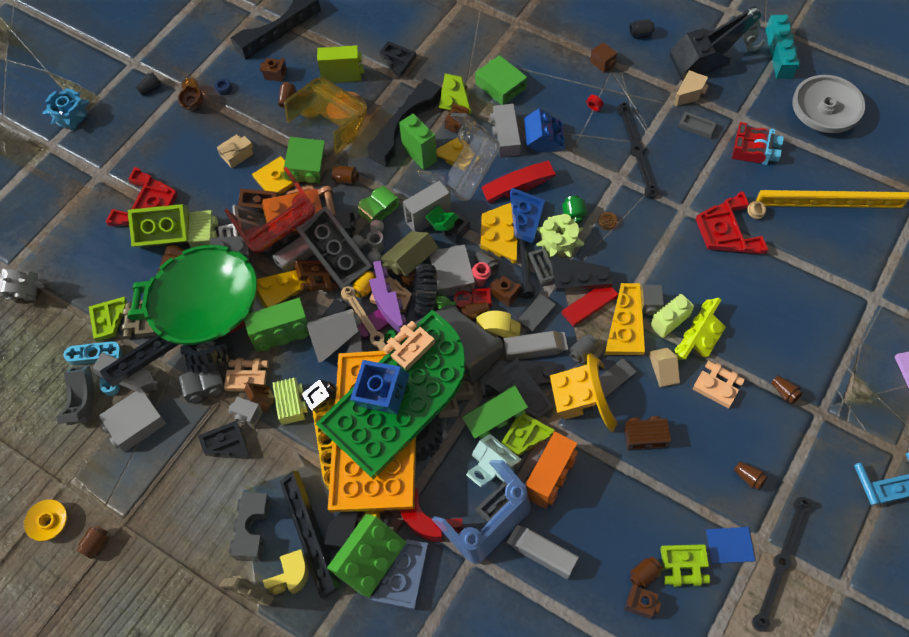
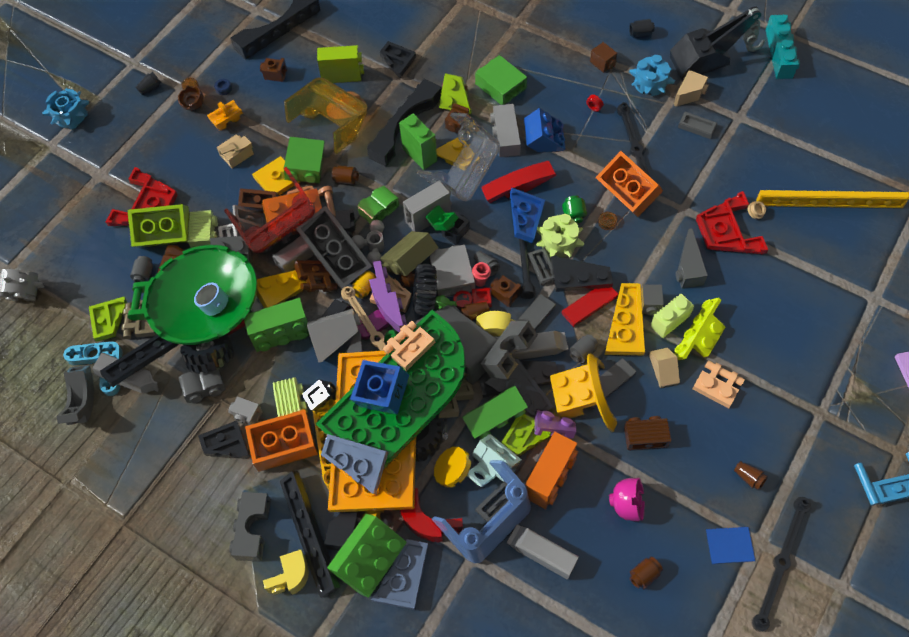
yellow dish [24,499,67,542] -> none
reddish brown brick [77,526,109,559] -> none
light grey brick [99,388,166,452] -> none
dark tan wing [219,575,274,606] -> none
light nougat plate [224,358,269,391] -> none
reddish brown bracket [244,383,275,412] -> none
reddish brown cone [278,82,296,108] -> none
yellow wing [480,203,517,264] -> none
reddish brown brick [624,584,661,619] -> none
lime plate [660,544,710,587] -> none
hips [732,122,784,165] -> none
reddish brown cone [771,375,803,404] -> none
light grey dish [792,75,865,133] -> none
none -> dark grey brick [130,256,153,283]
none -> piece [194,283,228,316]
none -> light orange hips [207,100,243,130]
none -> orange brick [245,409,318,472]
none -> sand blue wing [321,434,388,494]
none -> yellow tile [434,447,471,488]
none -> dark grey arch [480,321,538,379]
none -> medium lavender wing [534,410,576,439]
none -> orange brick [595,151,663,217]
none -> dark pink cylinder [609,478,645,521]
none -> dark azure brick [629,55,675,96]
none -> dark grey slope [676,228,708,288]

